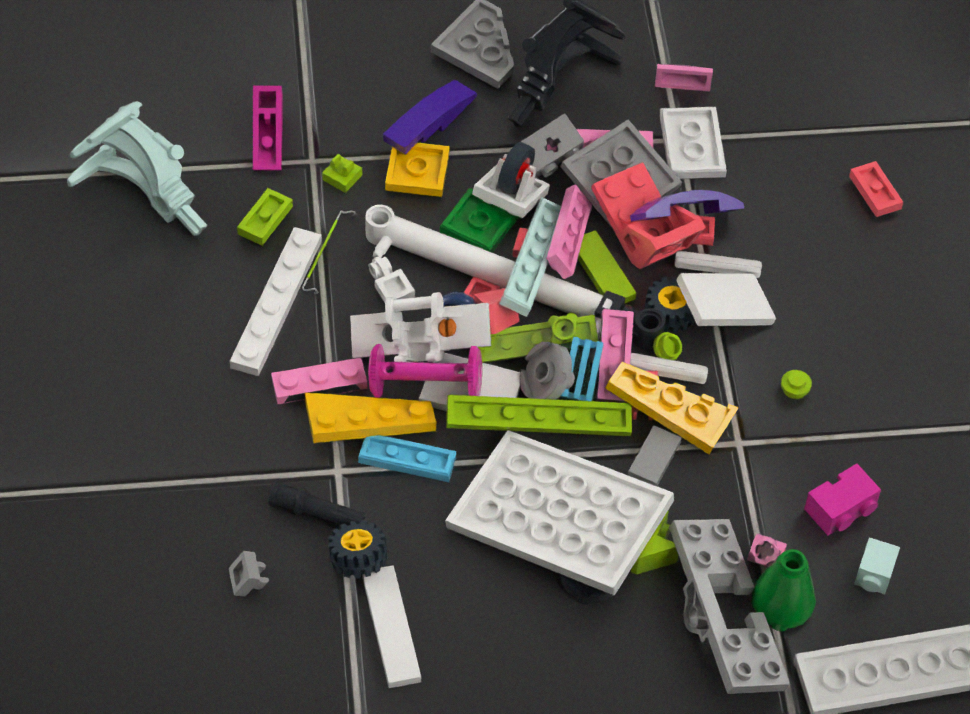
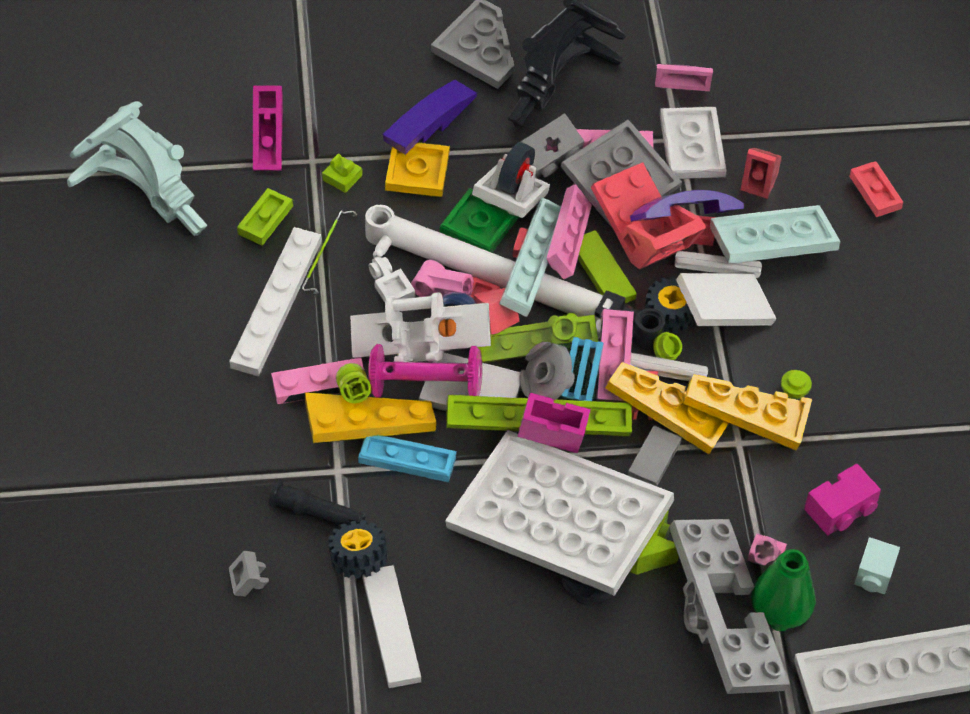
none -> lime wheel [336,363,371,403]
none -> bright pink piece [411,260,474,297]
none -> dark pink brick [517,393,591,453]
none -> yellow wing [683,374,812,450]
none -> light aqua plate [710,205,840,264]
none -> coral slope [741,148,782,199]

